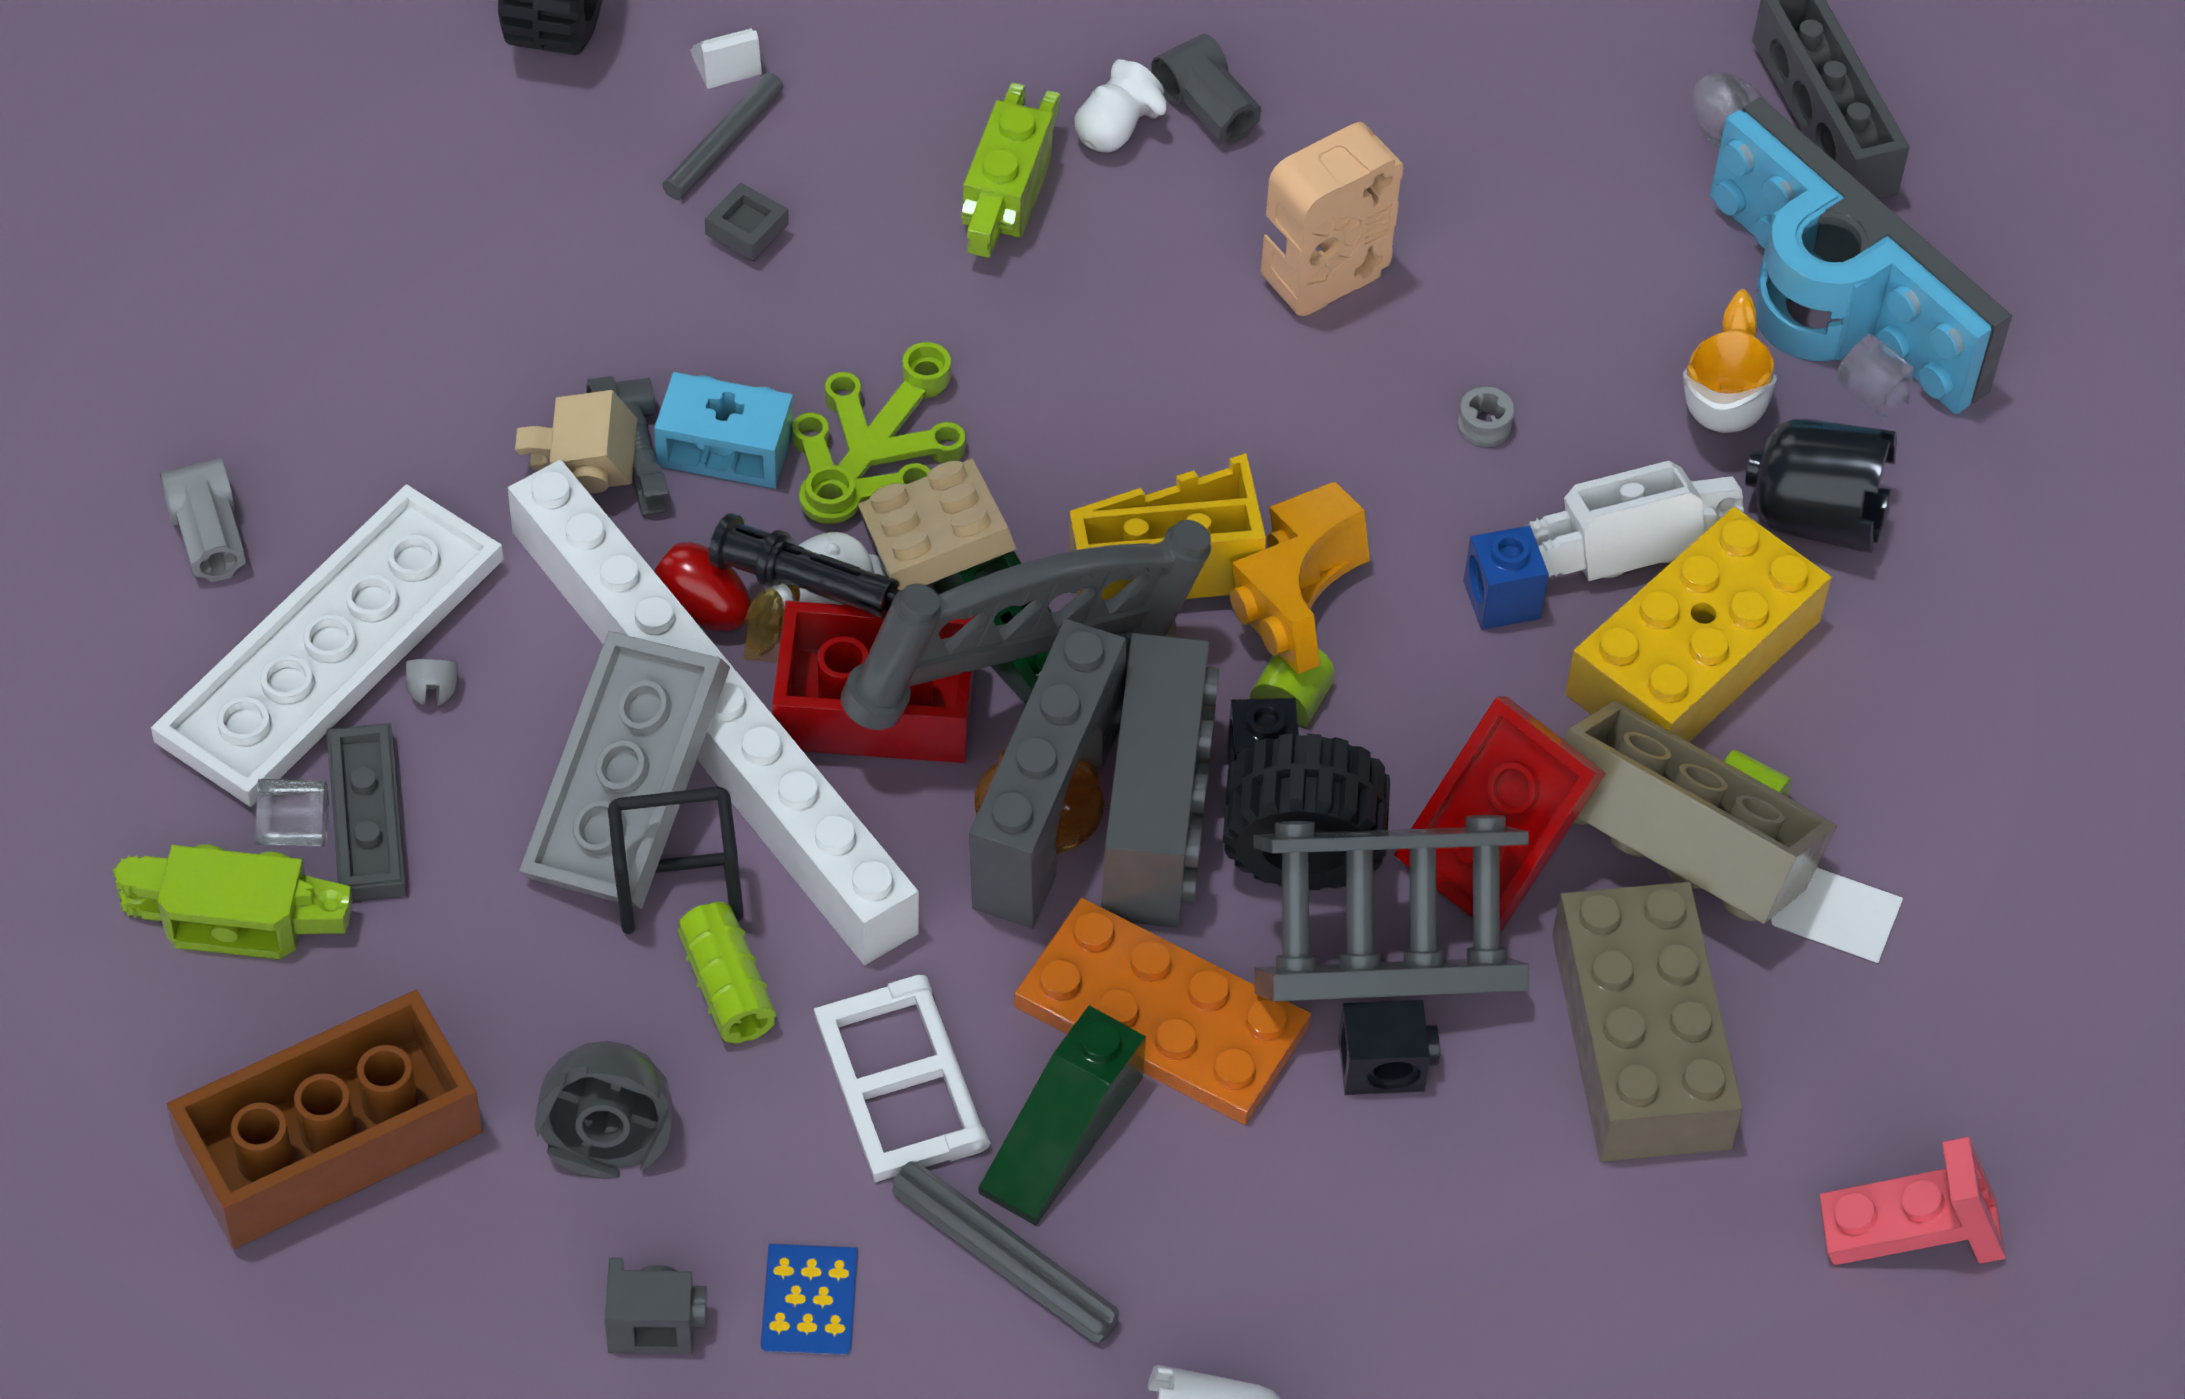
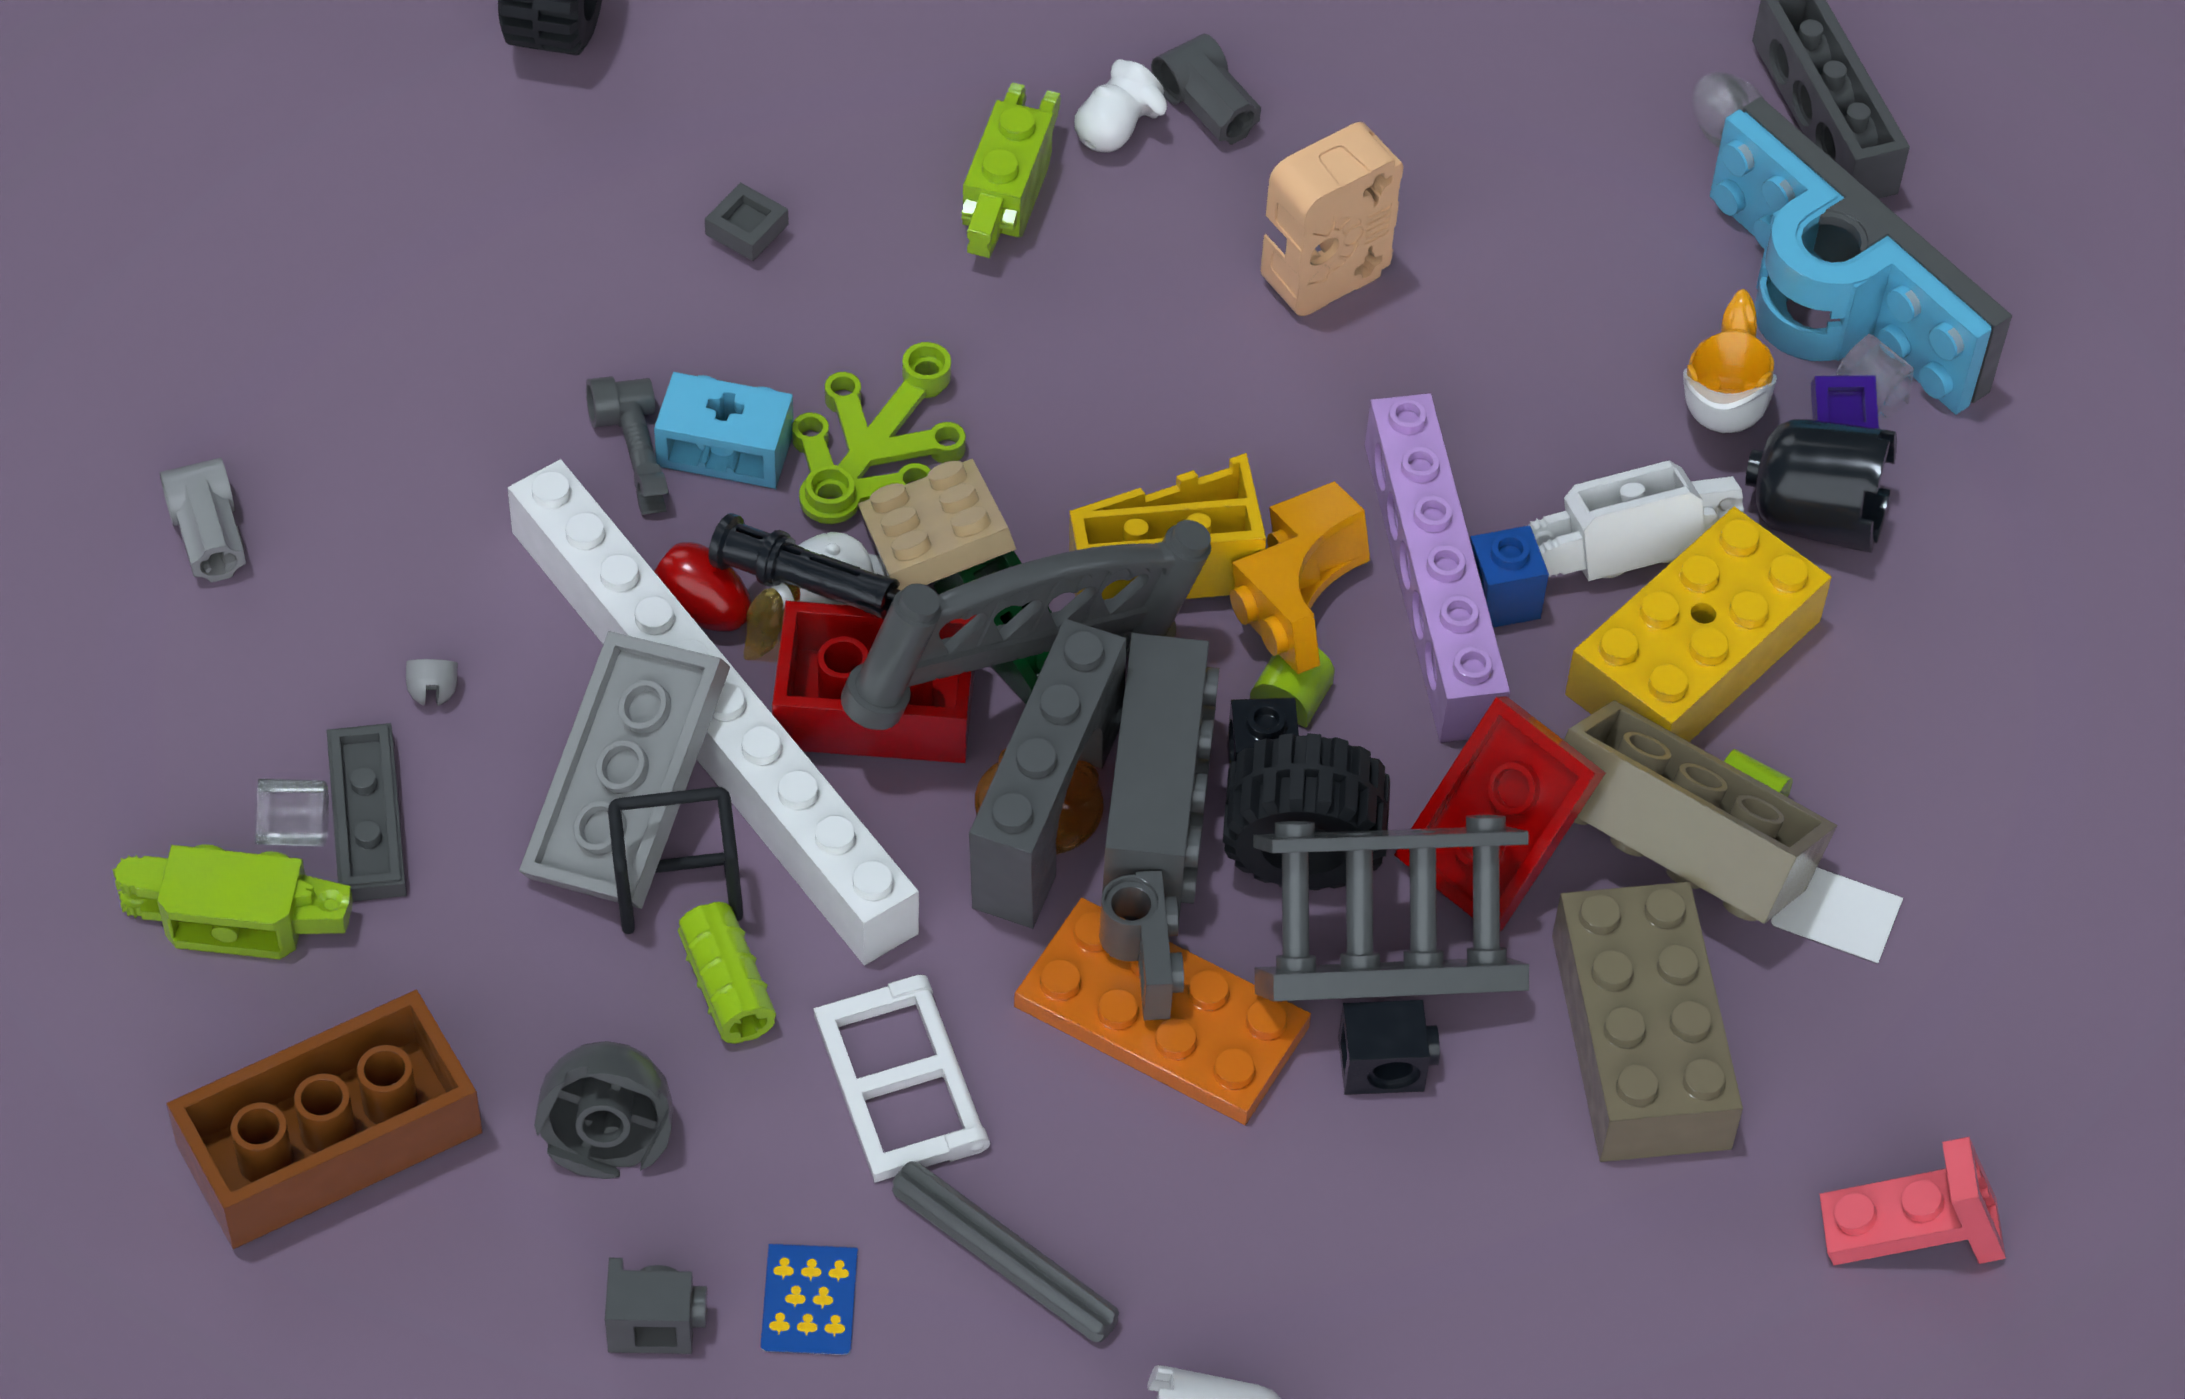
white plate [151,484,504,807] -> none
tan brick [515,390,637,493] -> none
dark grey bar [662,72,783,200] -> none
white slope [690,28,762,89] -> none
dark green slope [978,1005,1146,1226] -> none
light grey bush [1457,386,1515,448] -> none
none -> dark grey plate [1099,871,1184,1020]
none -> lavender brick [1365,393,1510,743]
none -> dark purple tile [1810,375,1879,429]

